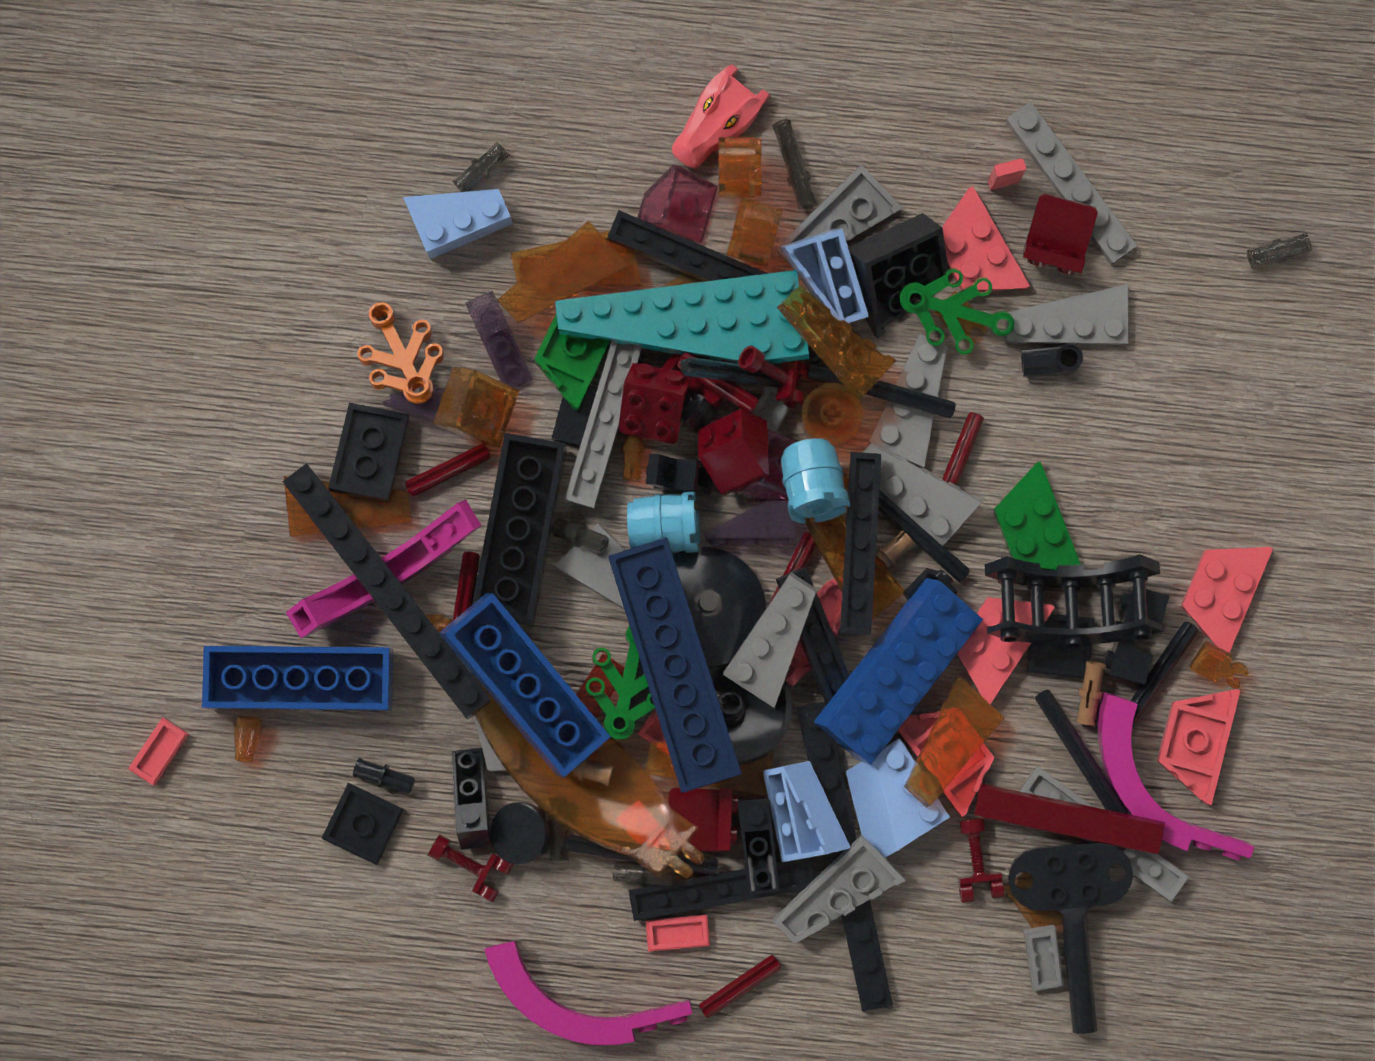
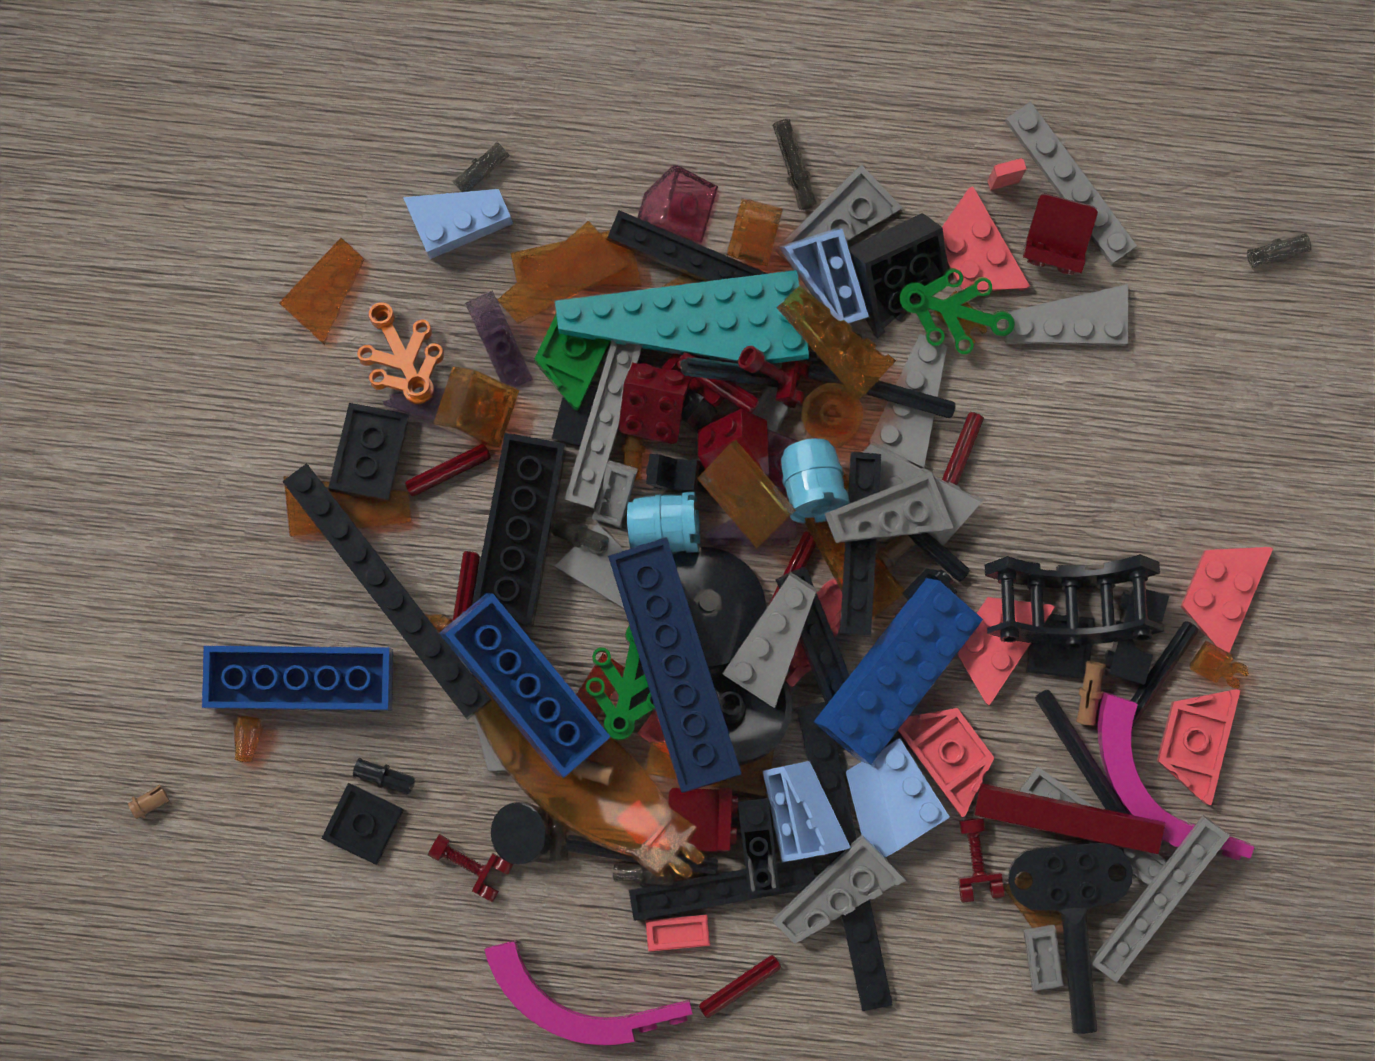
coral tile [128,717,190,786] -> none
dark pink arch [286,499,481,639] -> none
black slope [452,748,492,850] -> none
coral animal [671,64,770,169] -> none
clear orange brick [718,137,762,198] -> none
clear orange wing [904,676,1004,808] -> none
green wing [993,461,1081,570] -> none
black piece [1021,344,1083,377] -> none
none -> medium nougat pin [128,784,170,819]
none -> clear orange wing [279,238,364,345]
none -> light grey plate [592,460,638,527]
none -> clear orange tile [697,440,796,548]
none -> light grey wing [825,472,954,543]
none -> light grey plate [1091,815,1230,982]

